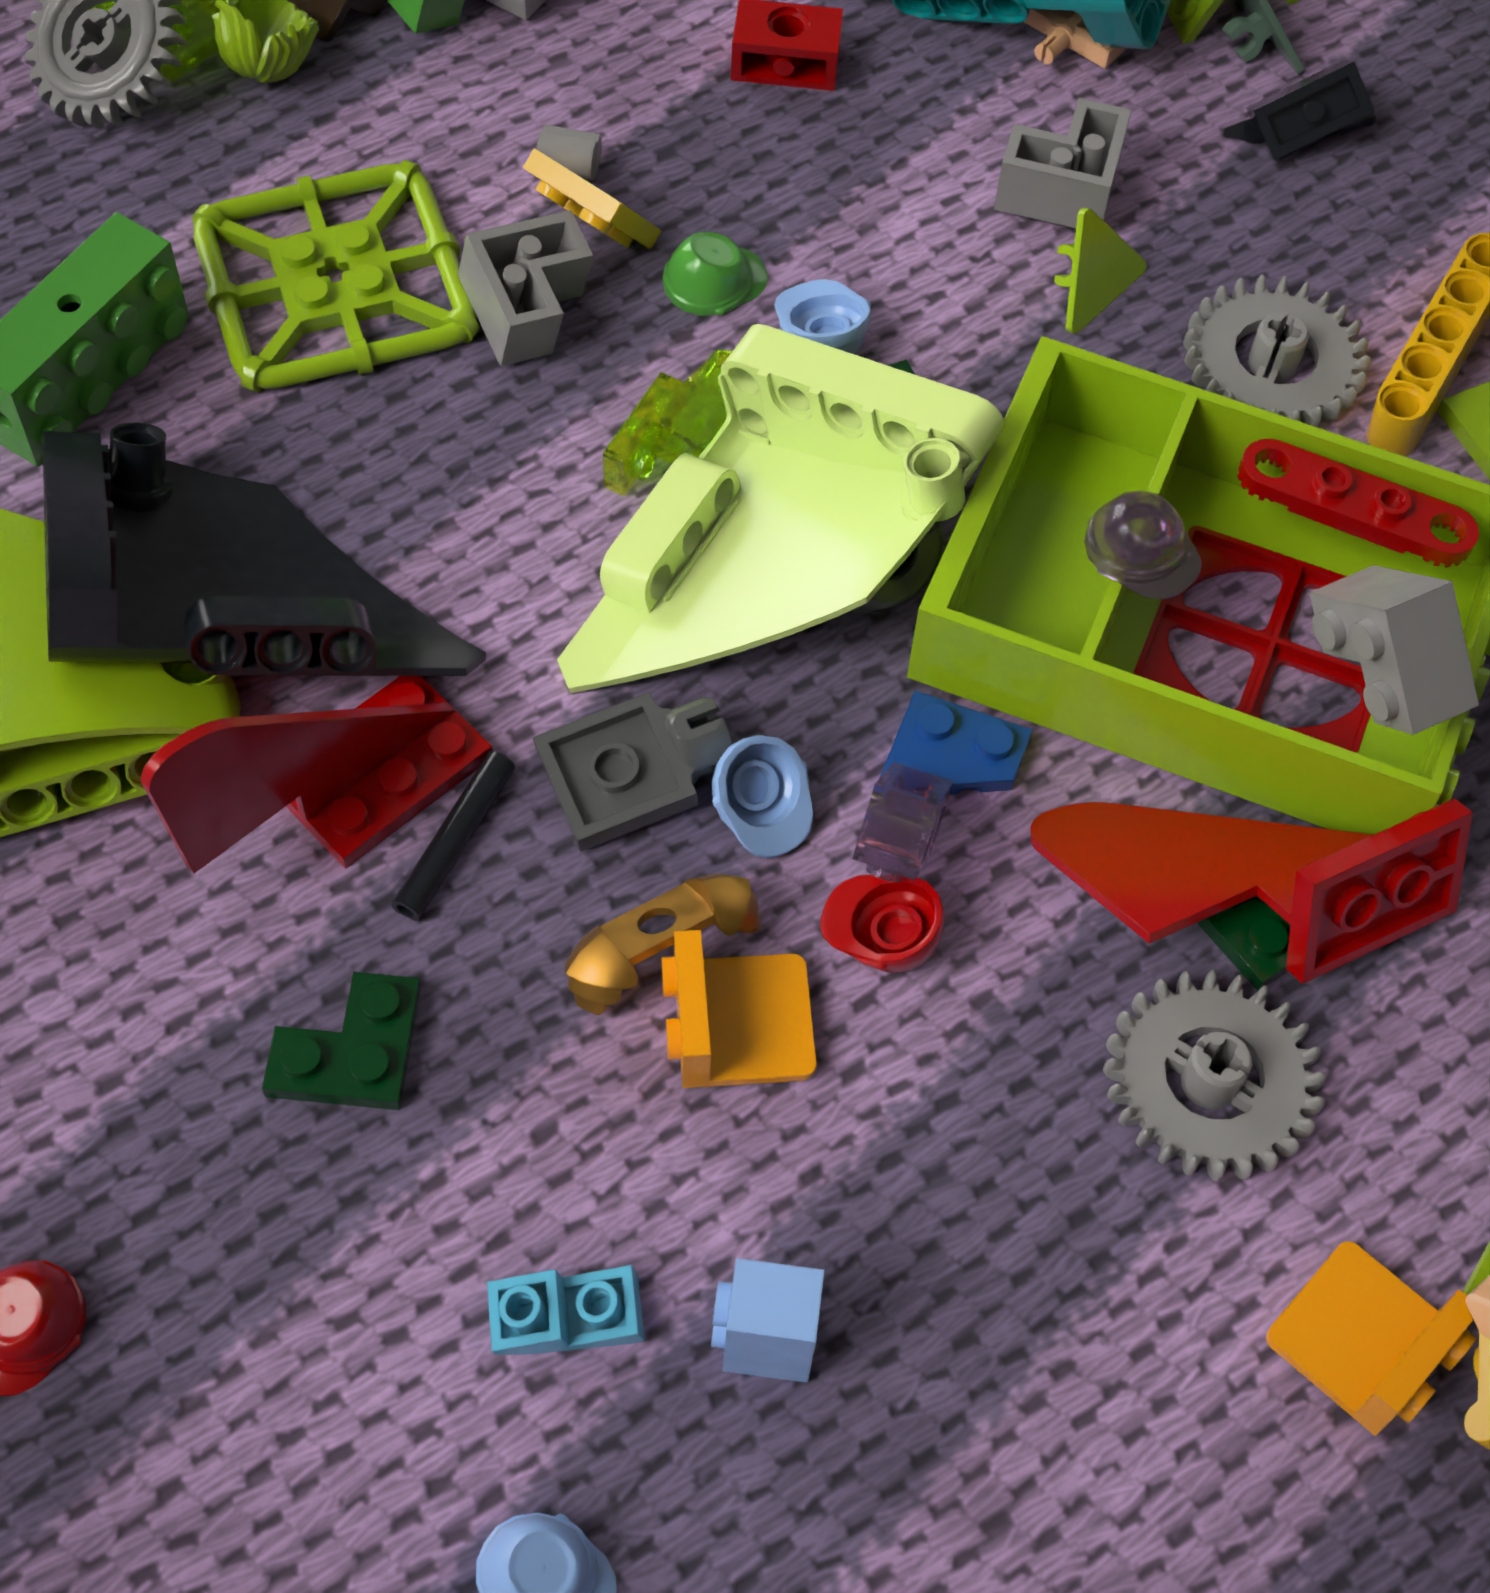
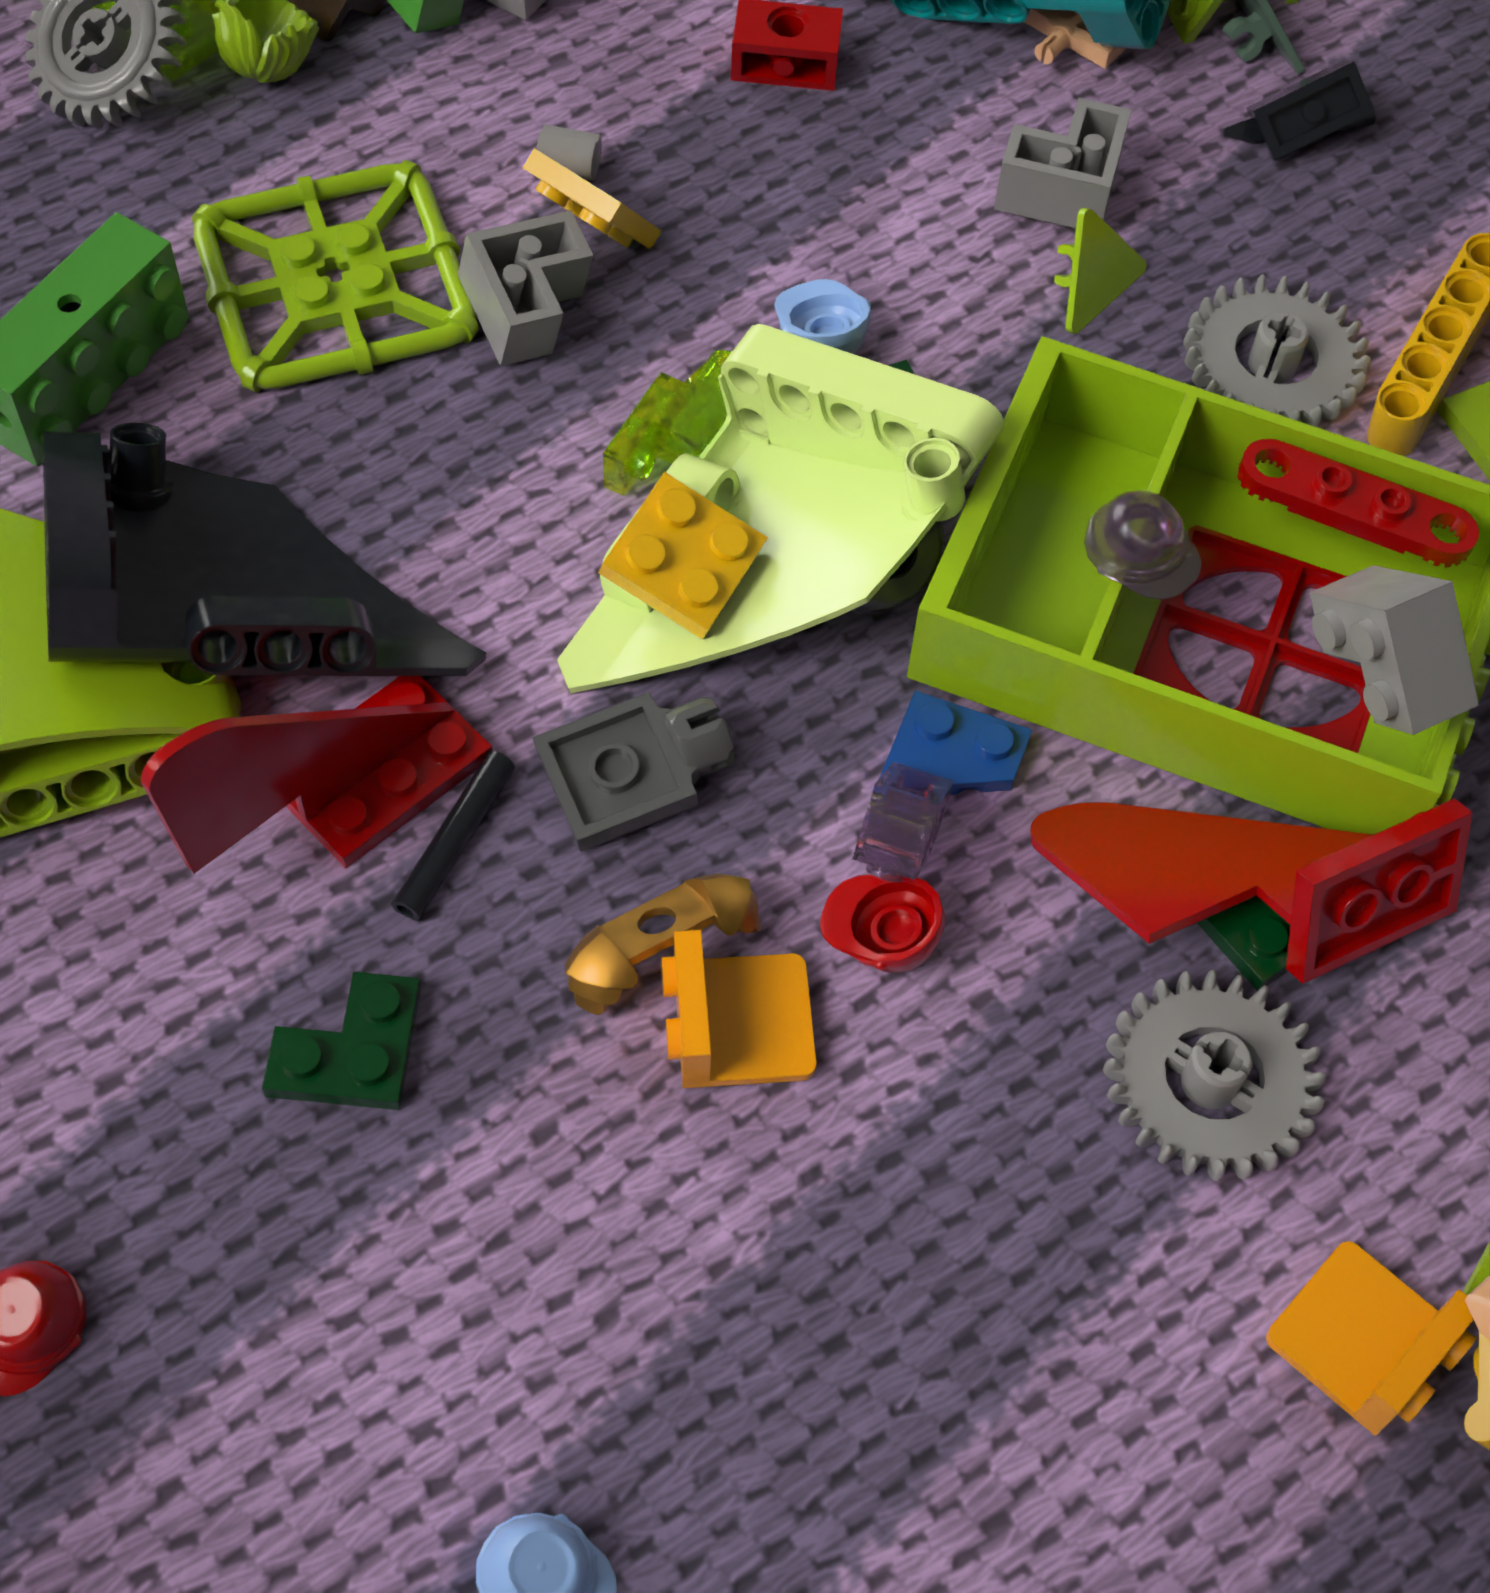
medium azure slope [487,1265,645,1355] -> none
bright green hat [662,232,768,316] -> none
light blue brick [711,1258,824,1383] -> none
light blue hat [712,735,813,858] -> none
none -> yellow plate [598,472,768,640]

